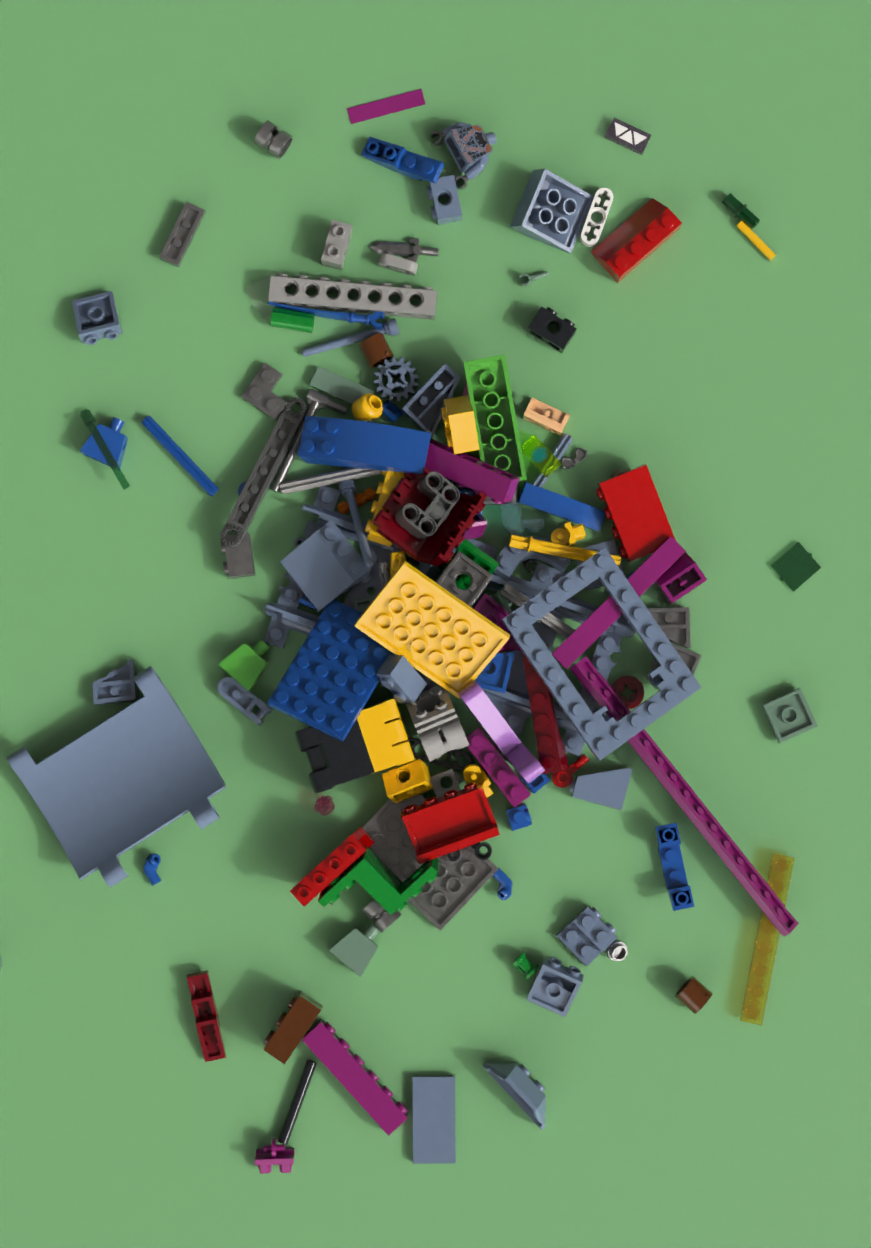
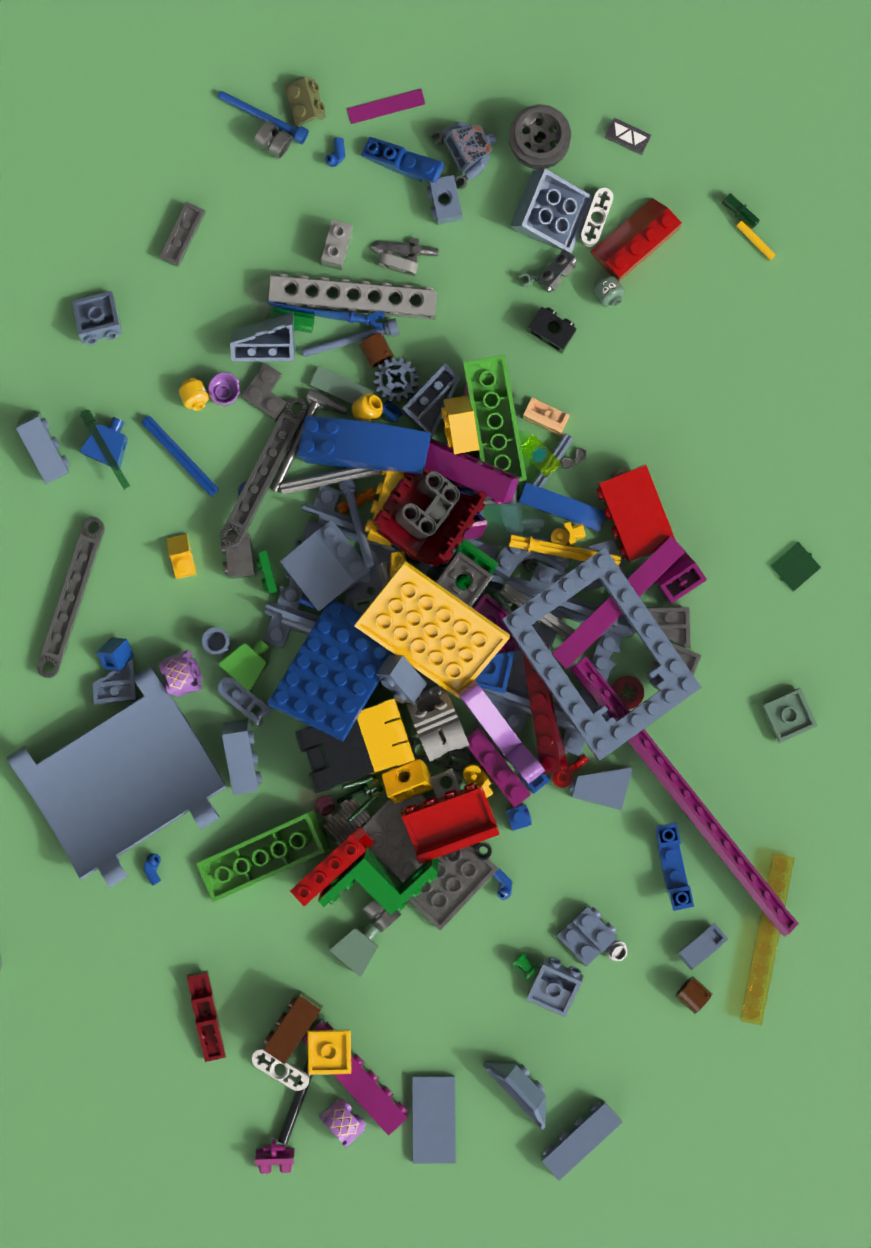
none -> sand blue wedge [16,412,70,484]
none -> dark grey plate [37,517,105,678]
none -> blue panel [96,638,134,671]
none -> medium lavender brick [159,650,203,698]
none -> yellow slope [166,534,197,579]
none -> yellow head [179,378,209,411]
none -> bright green slope [196,811,331,902]
none -> sand blue piece [202,627,231,656]
none -> medium lavender hair [208,372,240,406]
none -> blue piece [218,91,309,145]
none -> sand blue wedge [222,719,262,795]
none -> sand blue wedge [230,312,295,361]
none -> white beam [252,1049,309,1091]
none -> green plate [256,551,279,595]
none -> olive bracket [284,77,326,126]
none -> yellow tile [307,1029,351,1075]
none -> medium lavender brick [318,1098,366,1148]
none -> flat silver brick [323,798,371,845]
none -> blue arm [325,138,345,167]
none -> dark green plant [337,776,383,822]
none -> flat silver wheel [509,104,571,169]
none -> flat silver hinge [536,250,577,293]
none -> sand blue brick [541,1100,623,1180]
none -> sand green head [594,275,625,307]
none -> sand blue slope [678,922,728,970]

